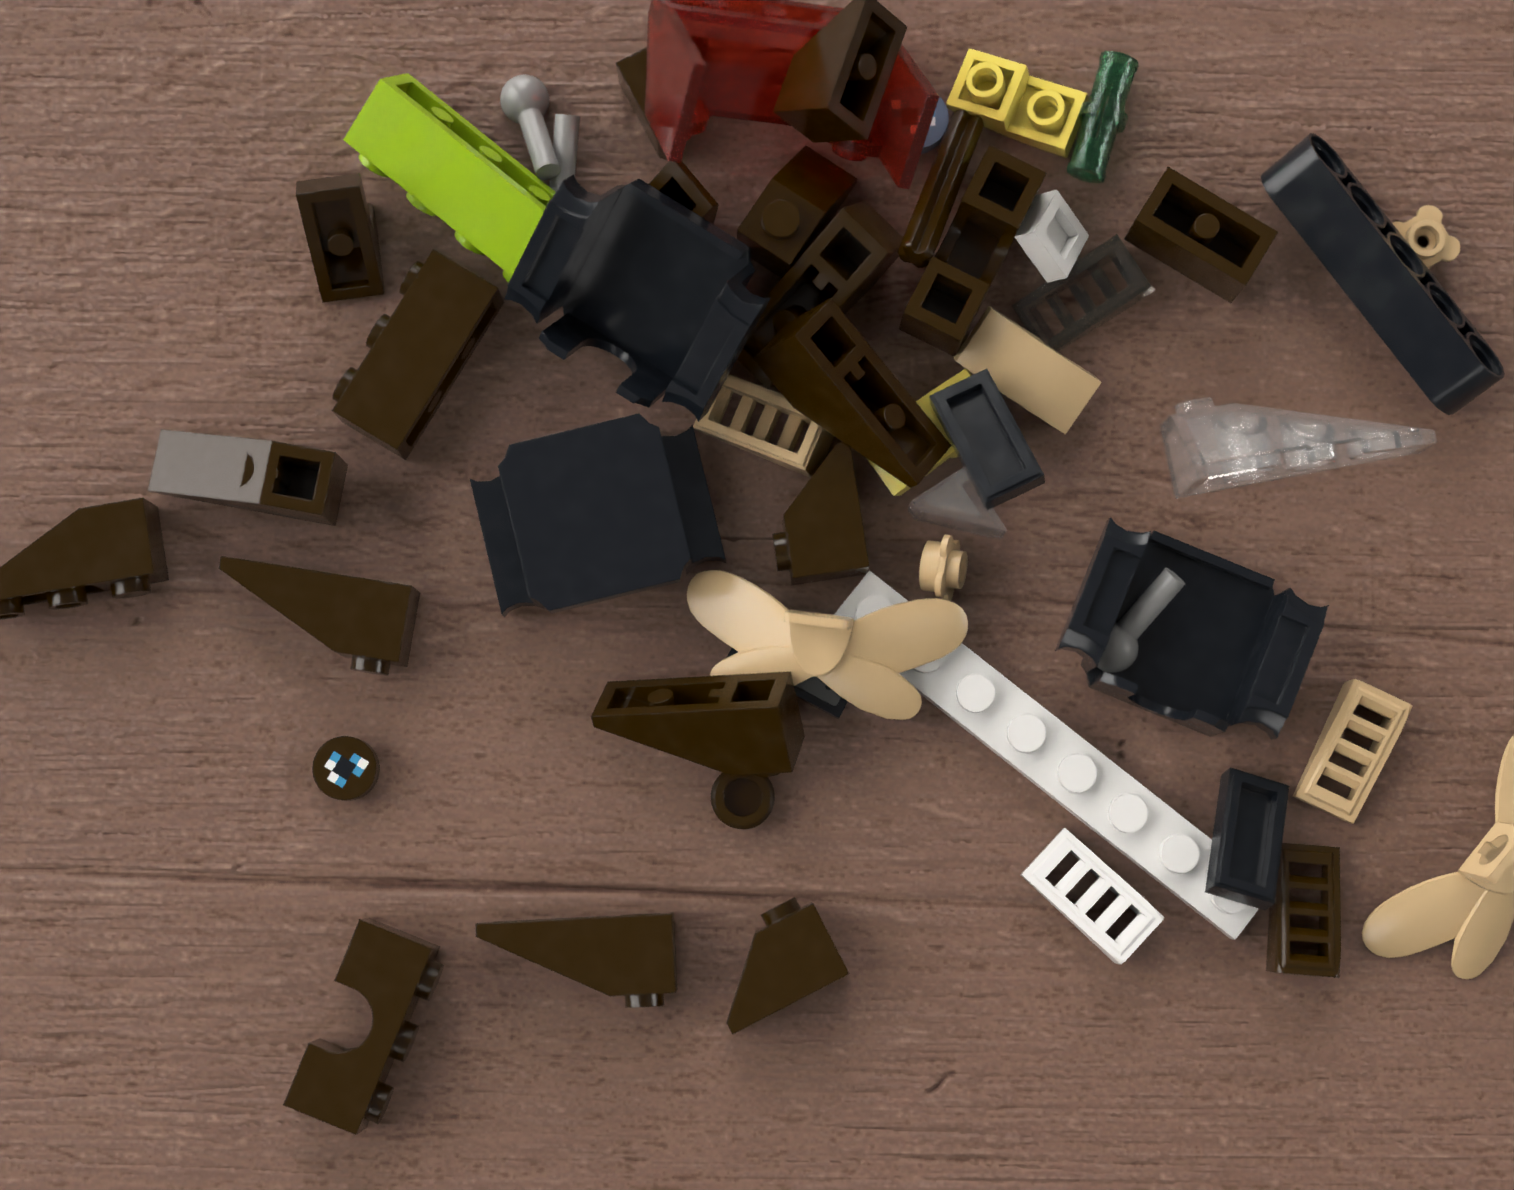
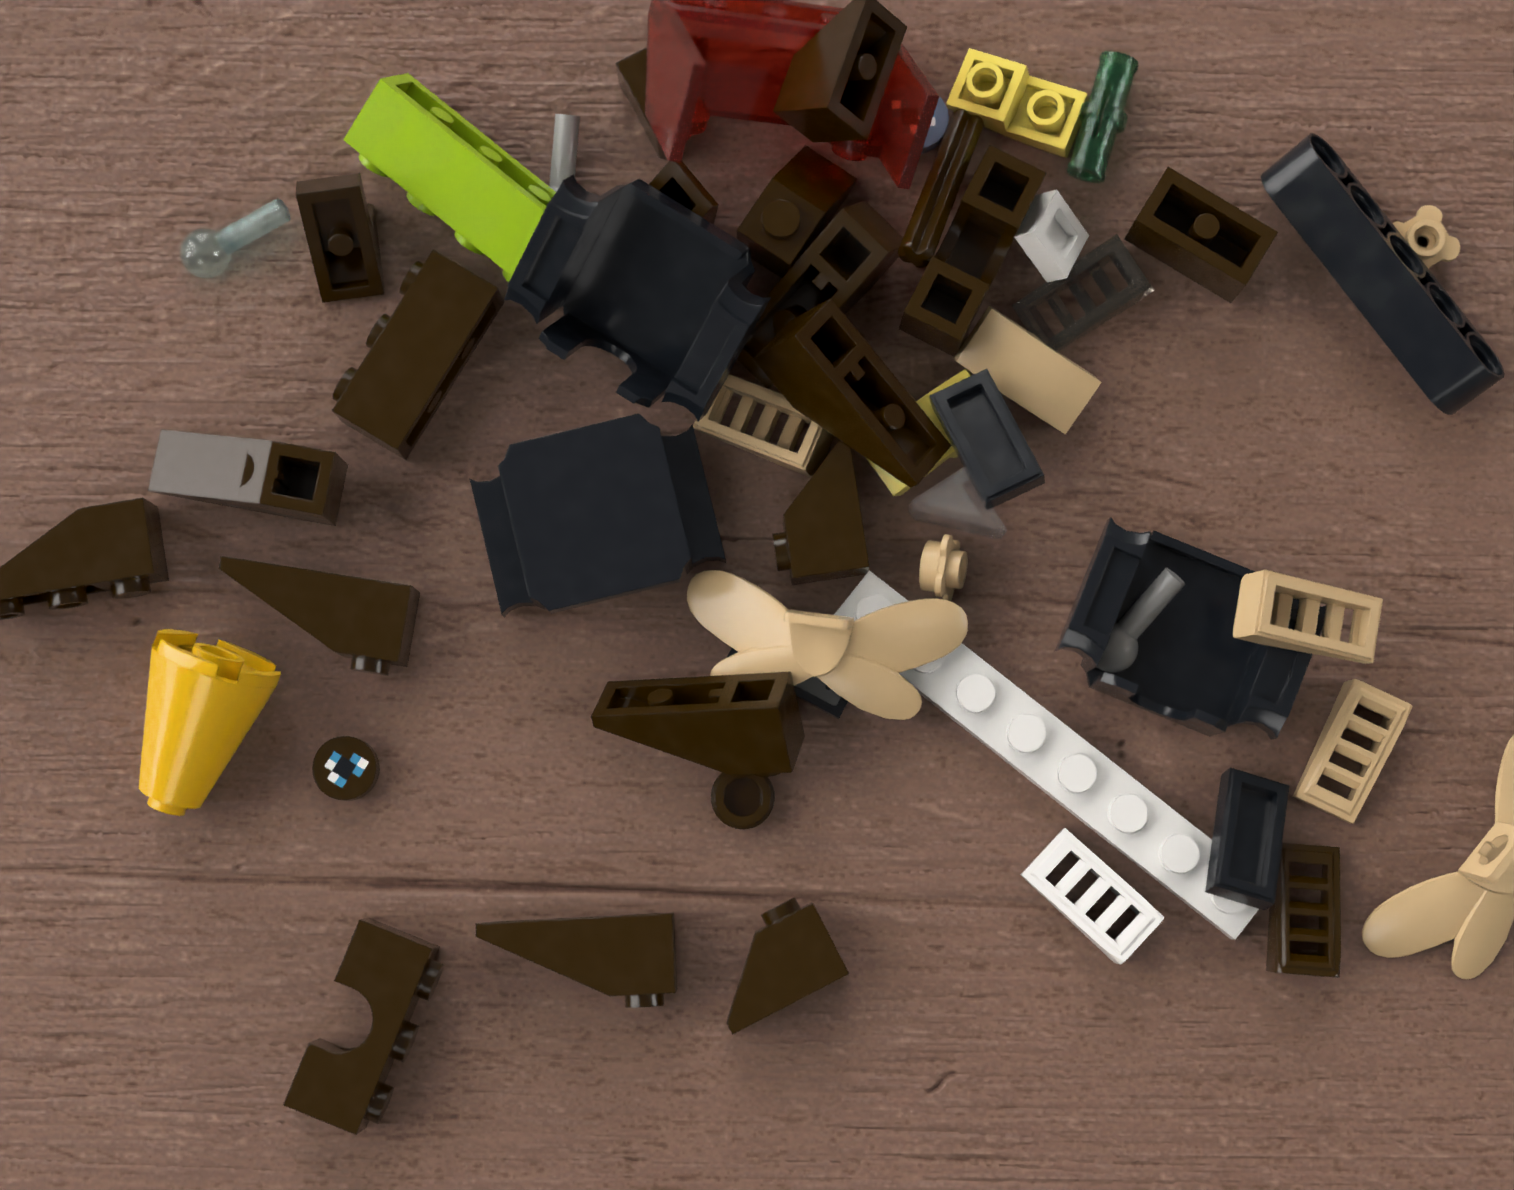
light grey bar [500,74,560,180] -> none
clear wedge [1160,397,1437,499] -> none
none -> yellow cone [138,629,281,816]
none -> clear light blue bar [180,198,291,278]
none -> tan slope [1233,570,1383,664]

